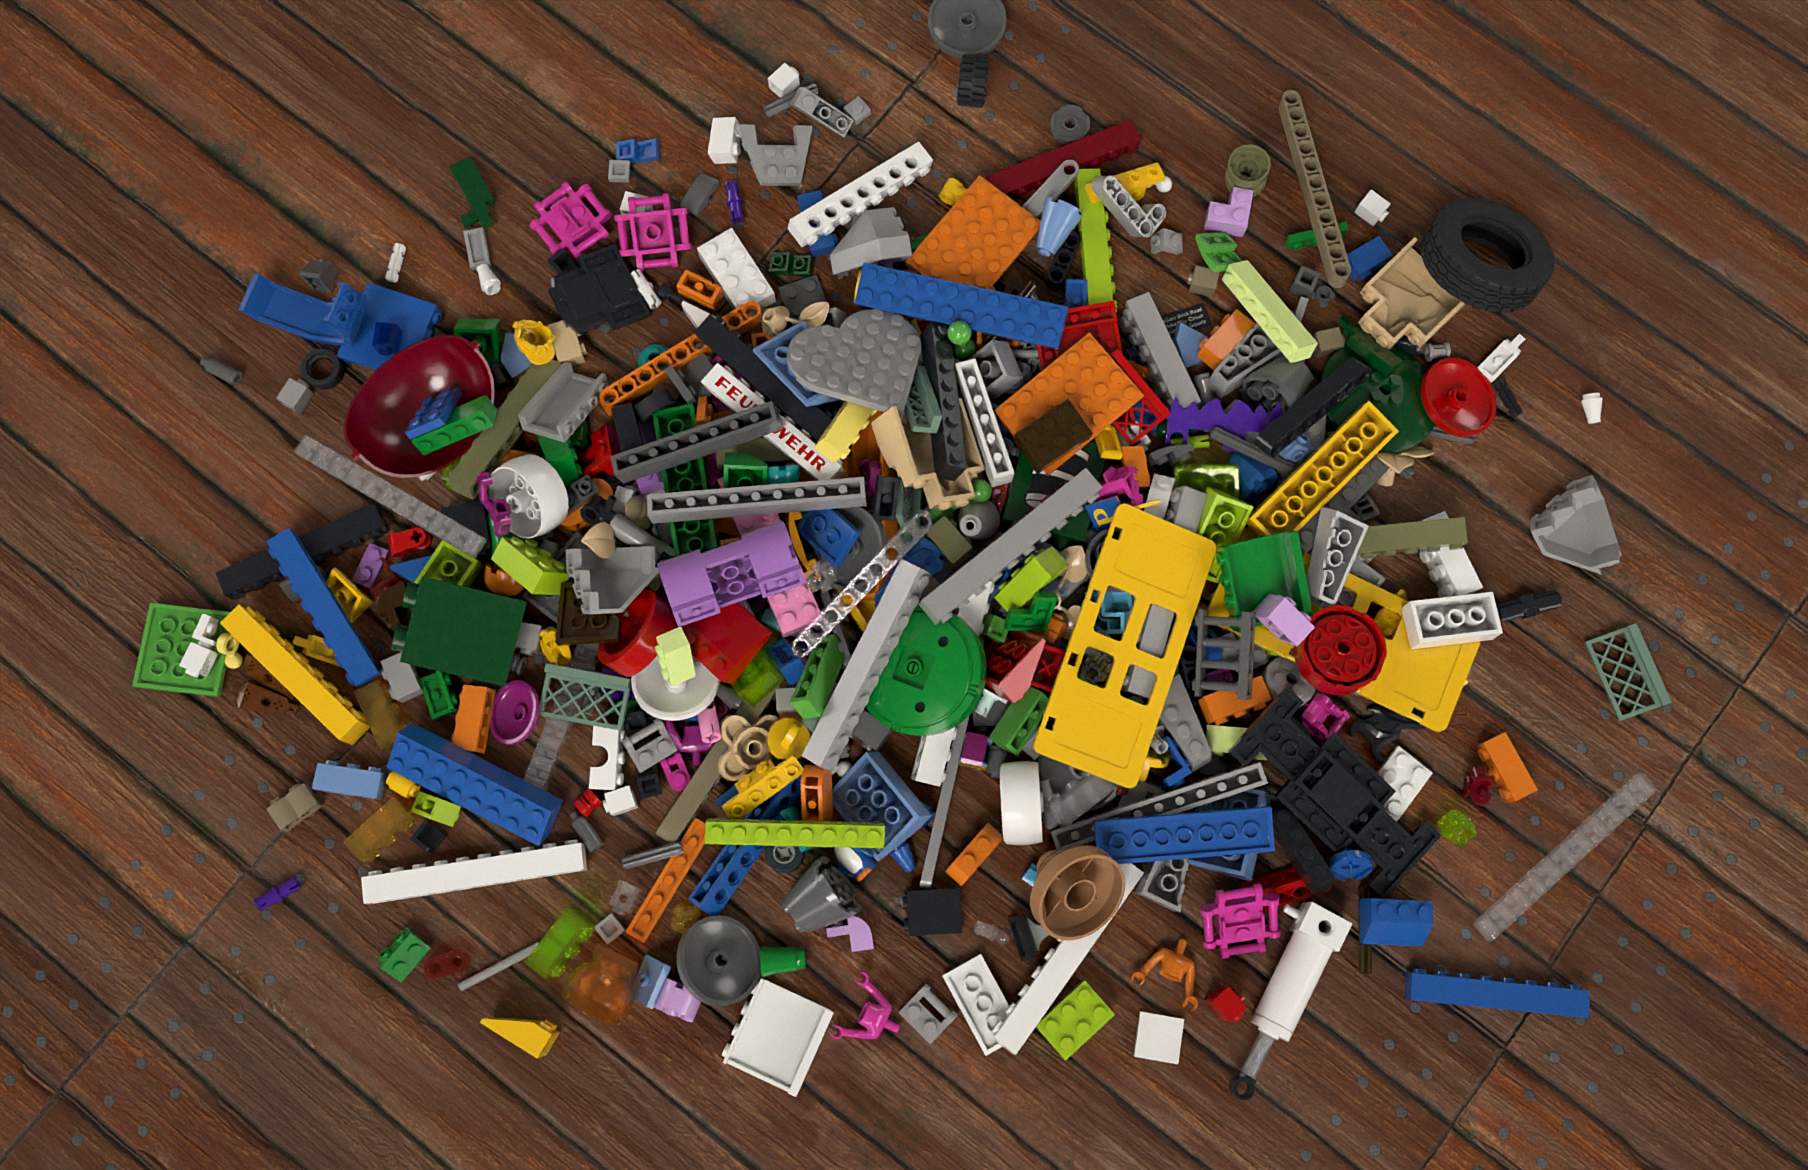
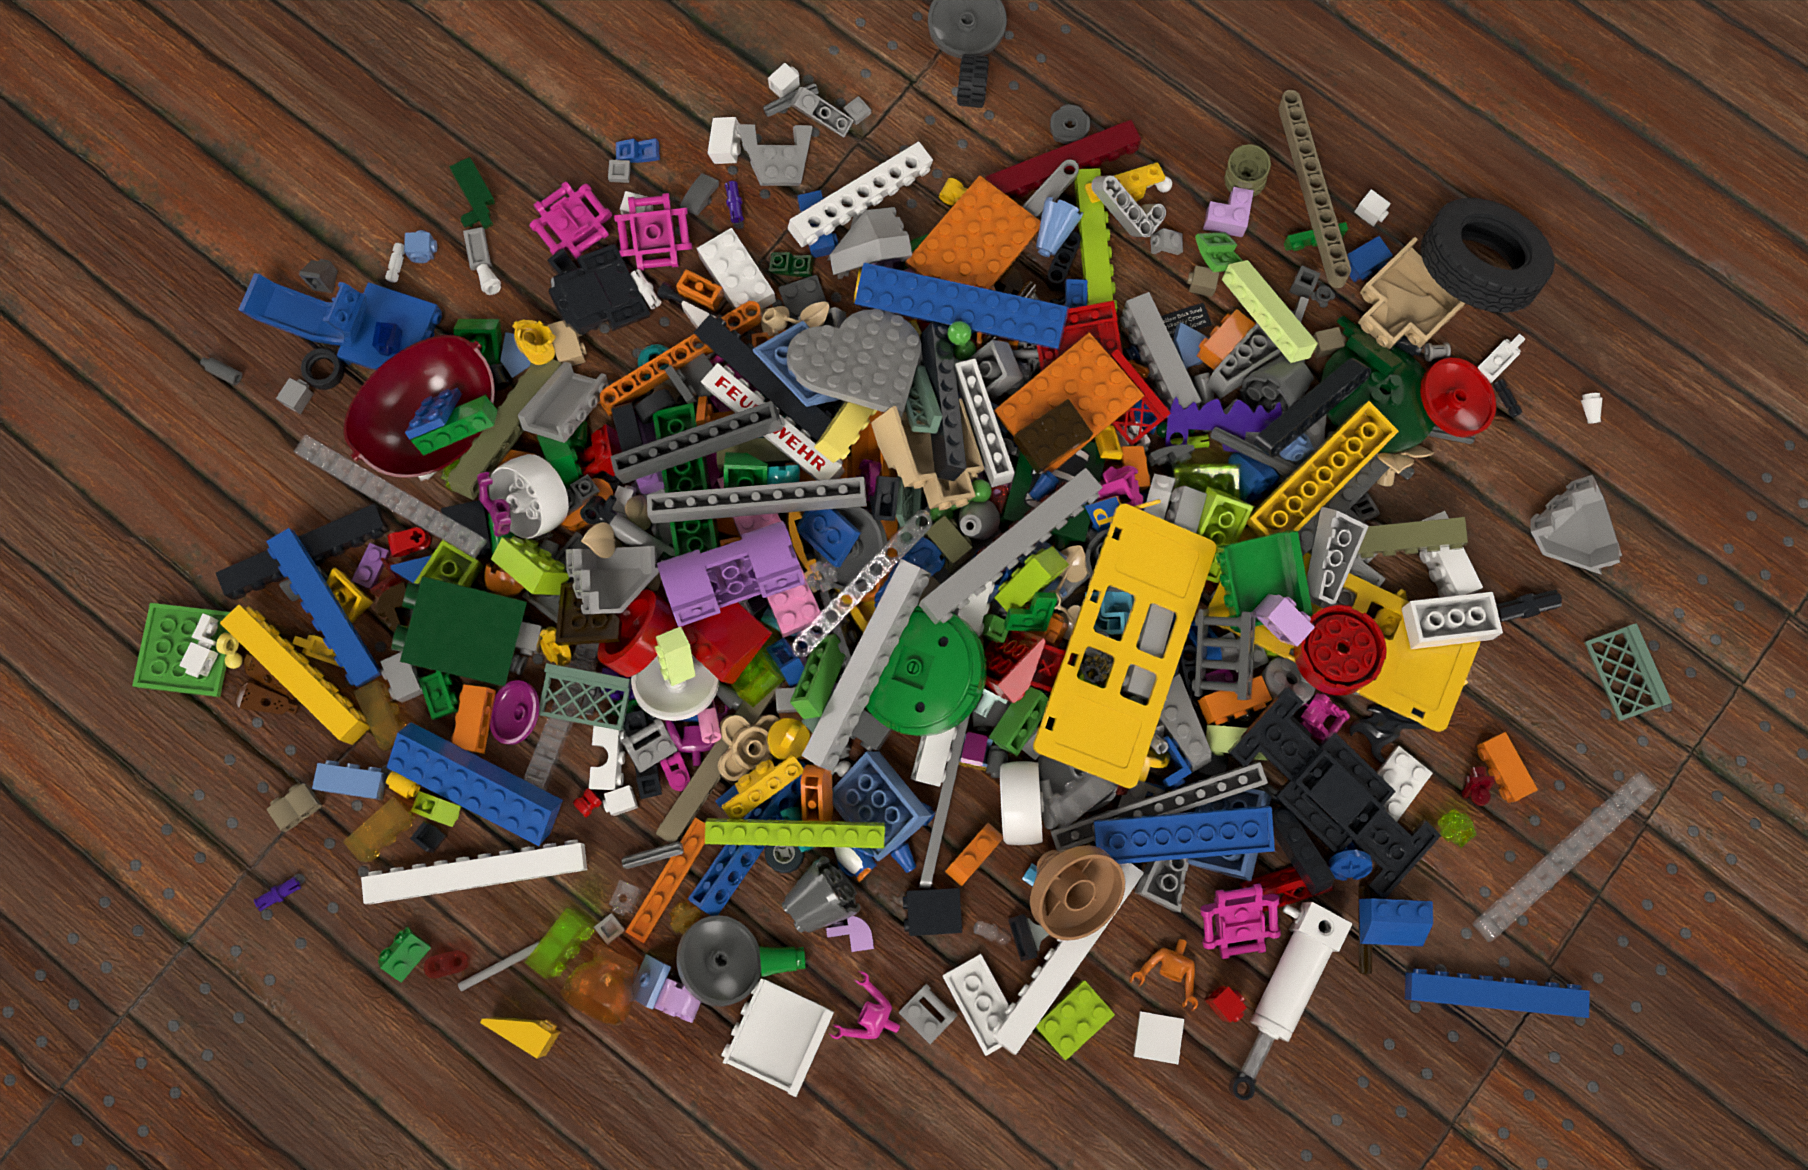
dark grey cylinder [570,811,604,853] -> none
none -> medium blue brick [404,230,437,263]
none -> blue cone [1029,470,1060,502]

